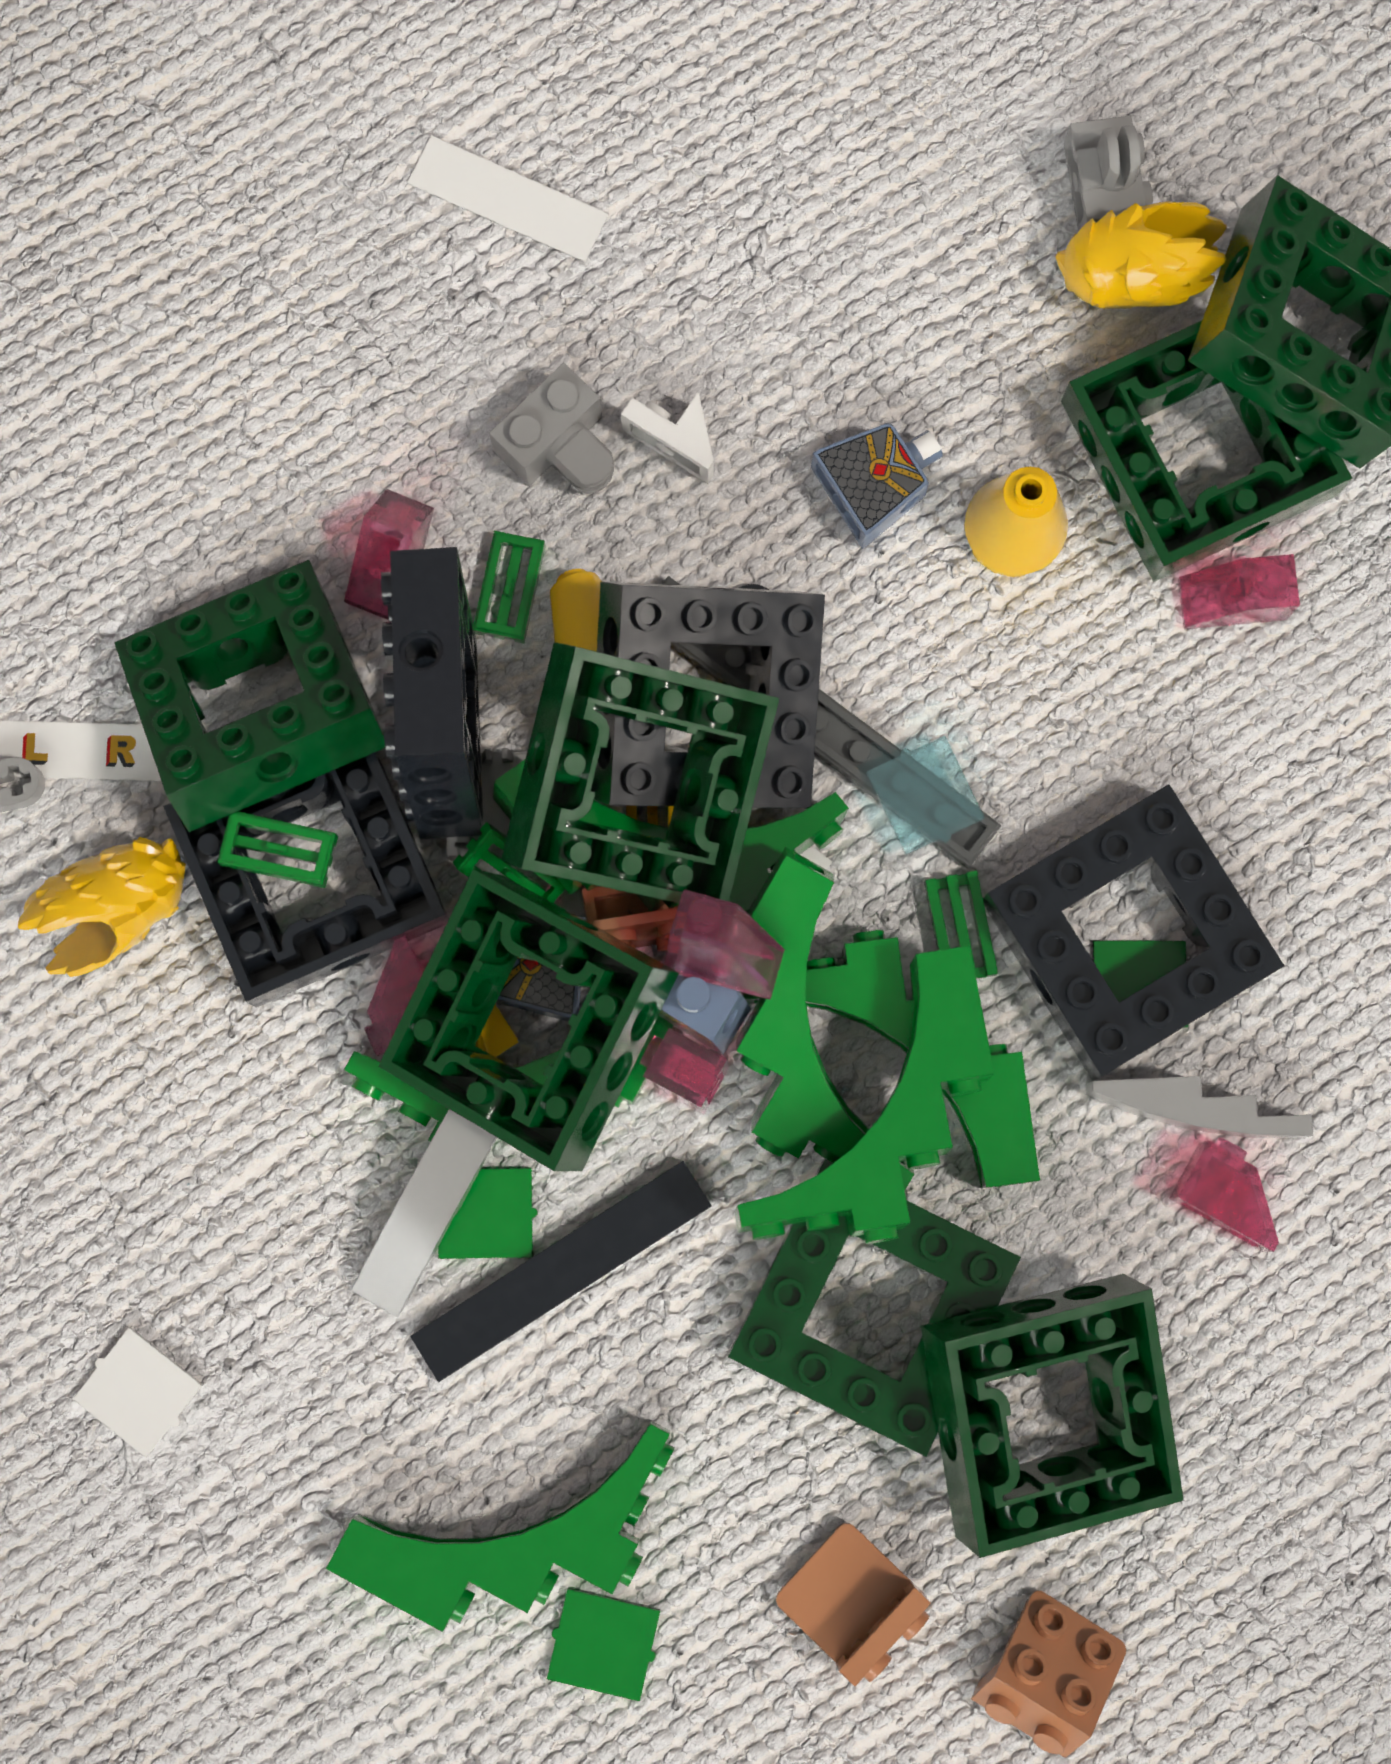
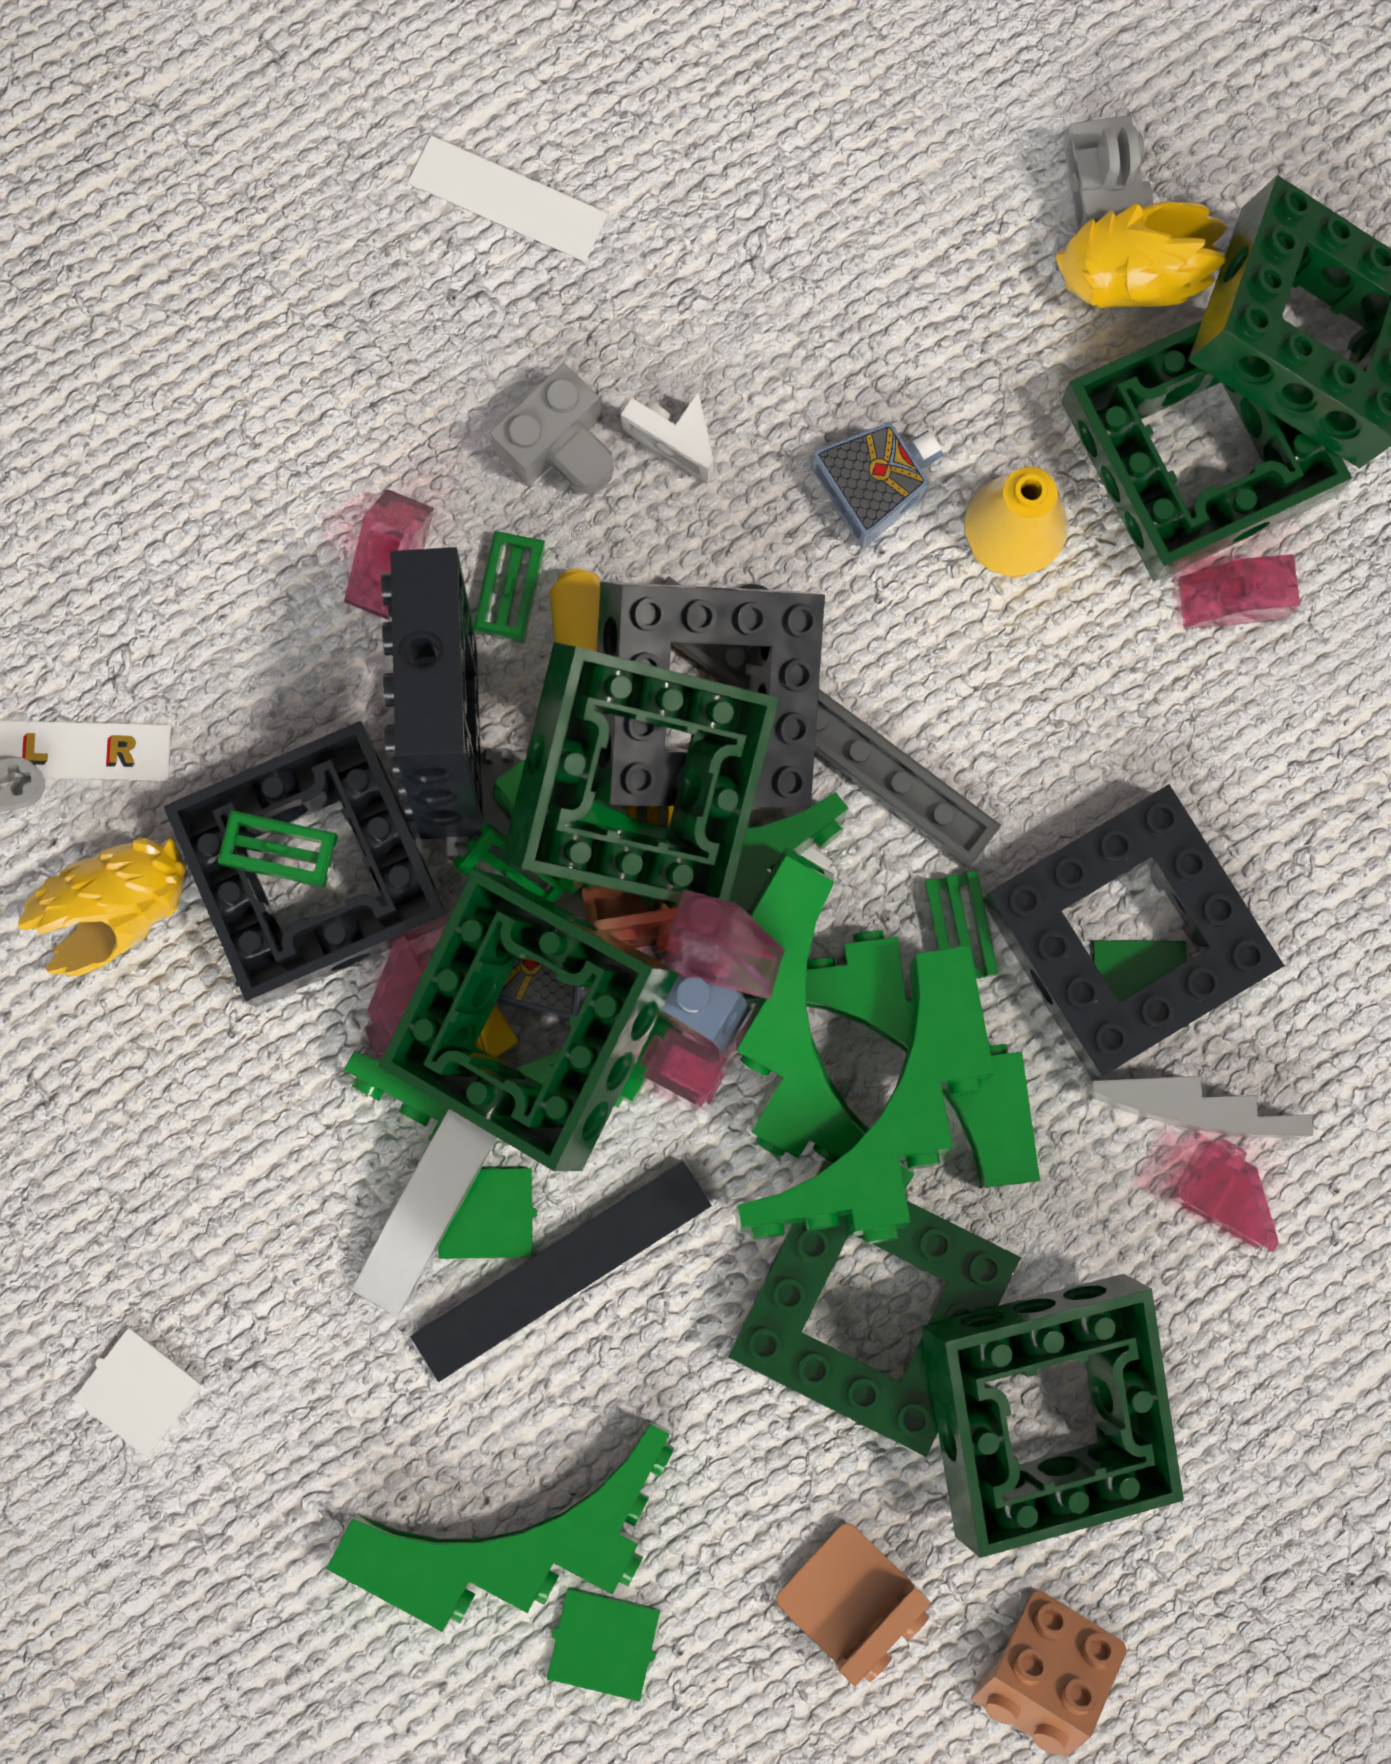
dark green brick [114,560,385,832] -> none
clear light blue piece [866,736,985,856] -> none

